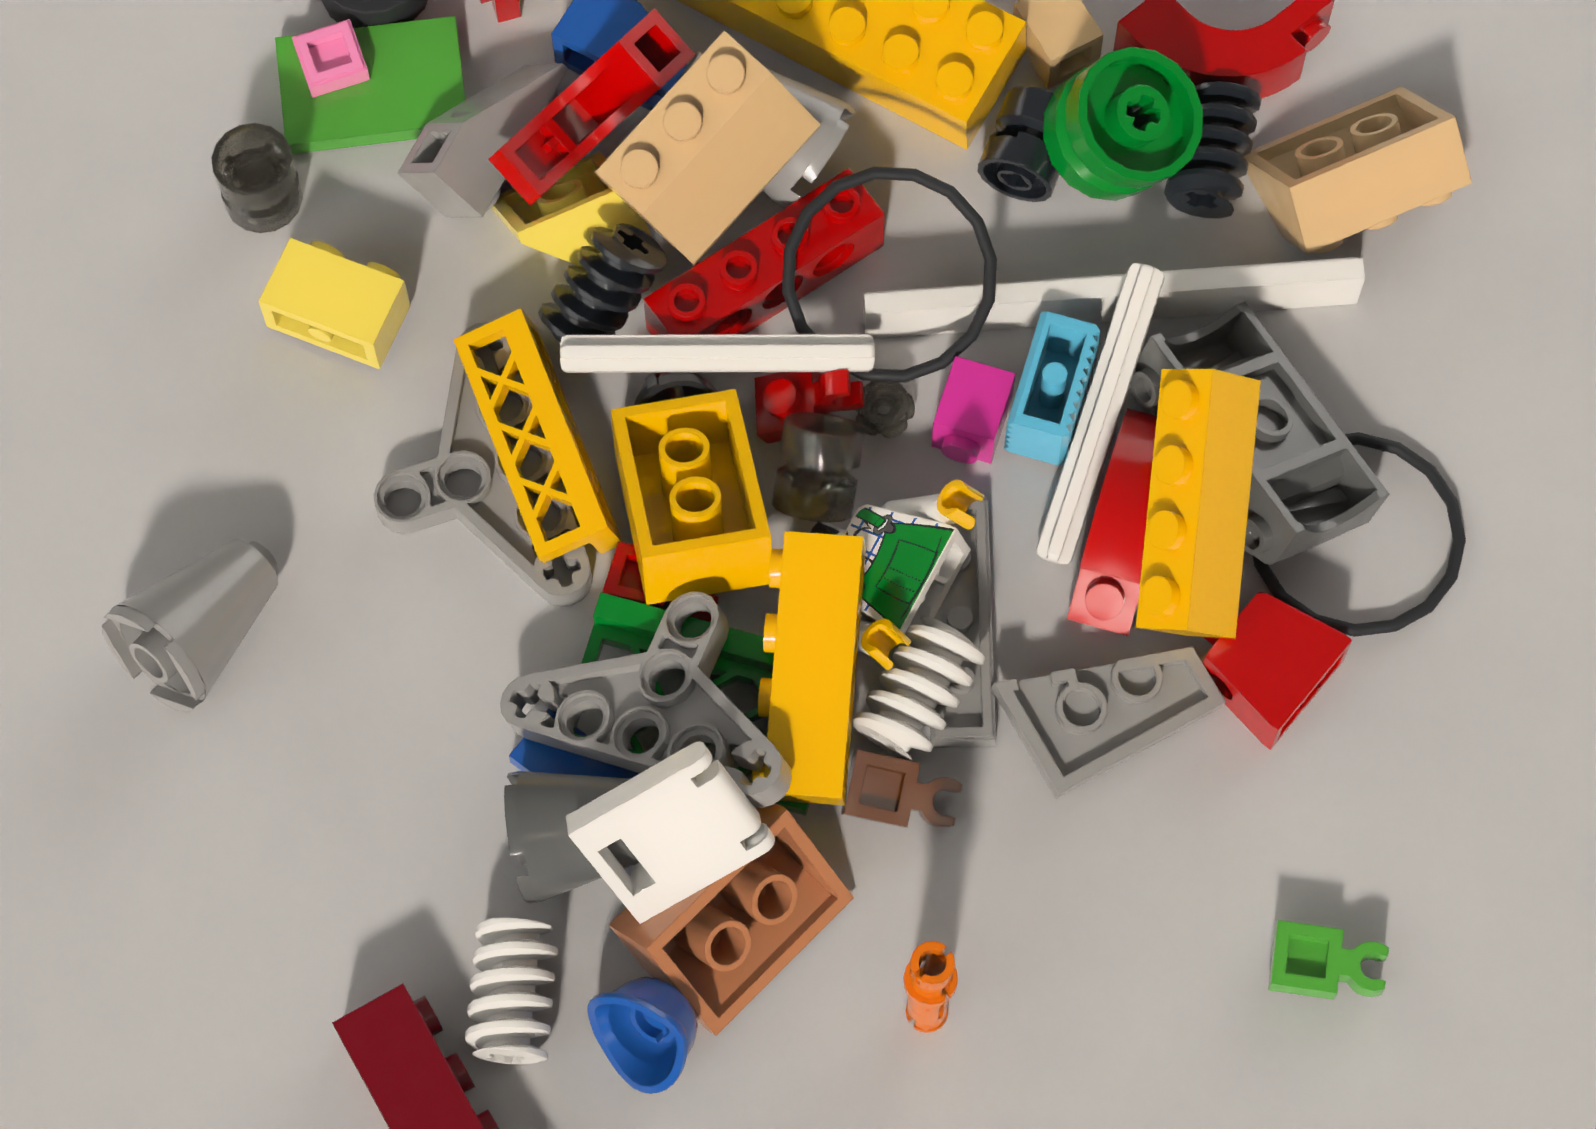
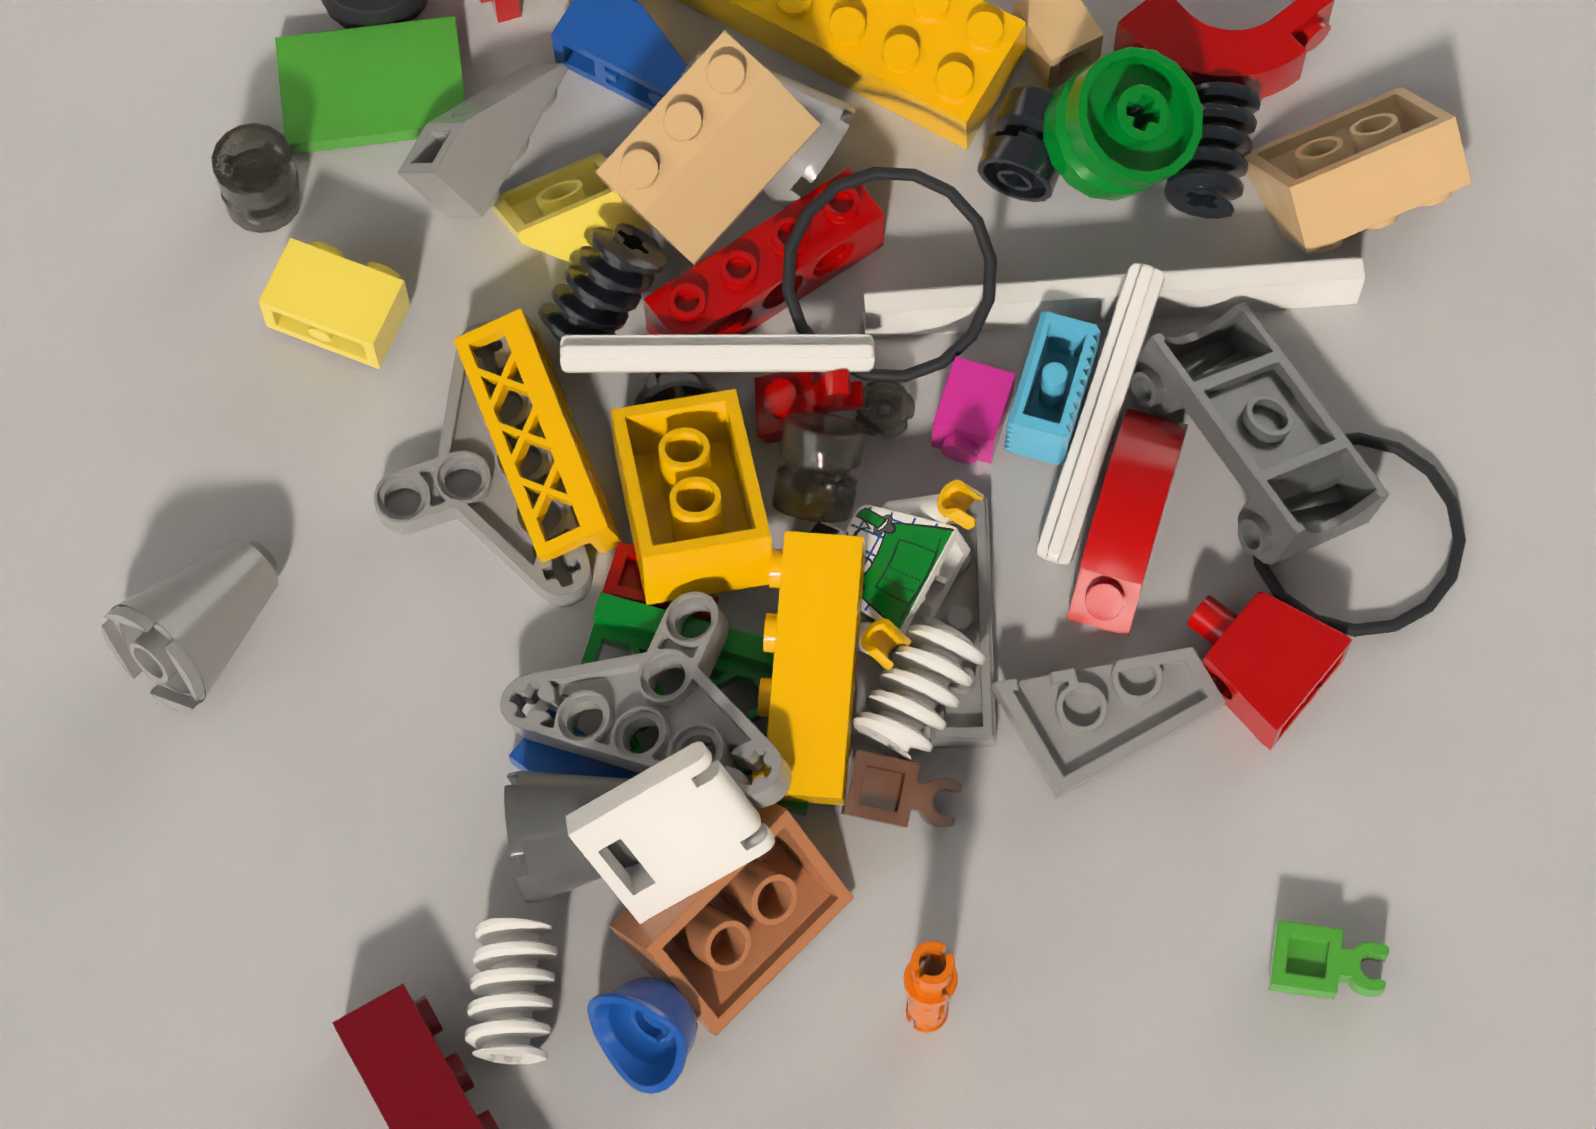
bright pink tile [292,19,370,98] -> none
red arch [488,8,696,206] -> none
yellow brick [1136,369,1261,639] -> none

